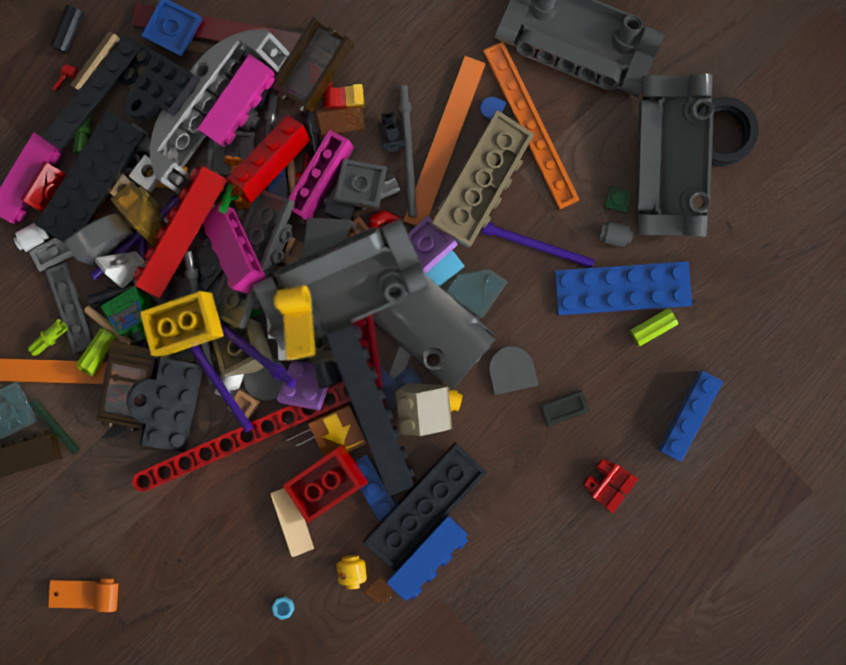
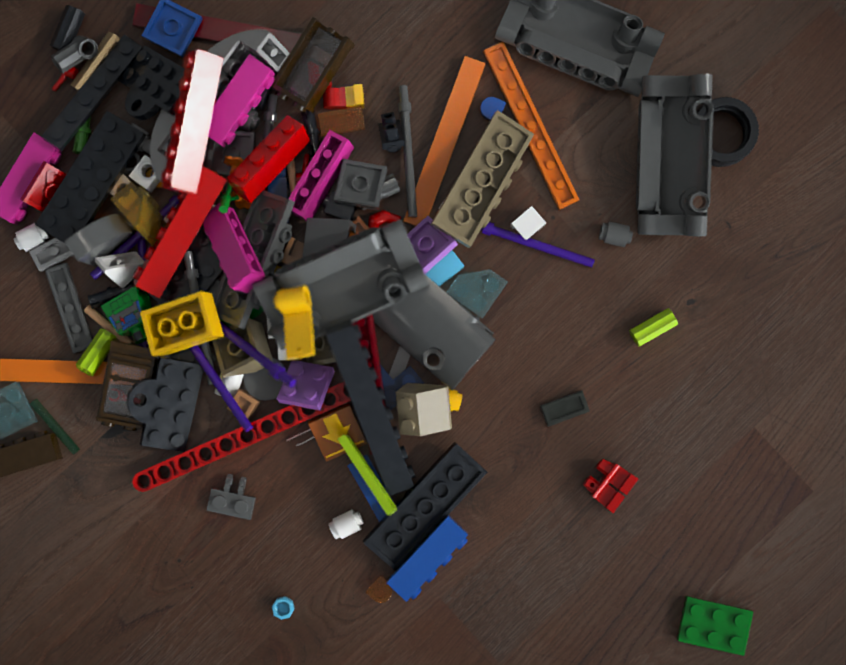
lime axle [28,319,68,356] -> none
orange door [48,577,118,612] -> none
tan slope [270,488,314,557] -> none
red brick [283,445,368,524] -> none
black piece [313,361,344,388] -> none
yellow head [336,555,367,589] -> none
dark grey tile [489,346,538,395] -> none
blue plate [555,261,692,315] -> none
dark green plate [604,185,632,214] -> none
blue brick [657,371,723,462] -> none
none -> dark grey piece [51,35,98,73]
none -> brick [161,50,223,194]
none -> dark grey hinge [206,474,256,520]
none -> white brick [329,509,364,539]
none -> lime tile [338,435,398,516]
none -> white panel [510,206,546,240]
none -> green plate [677,596,753,656]

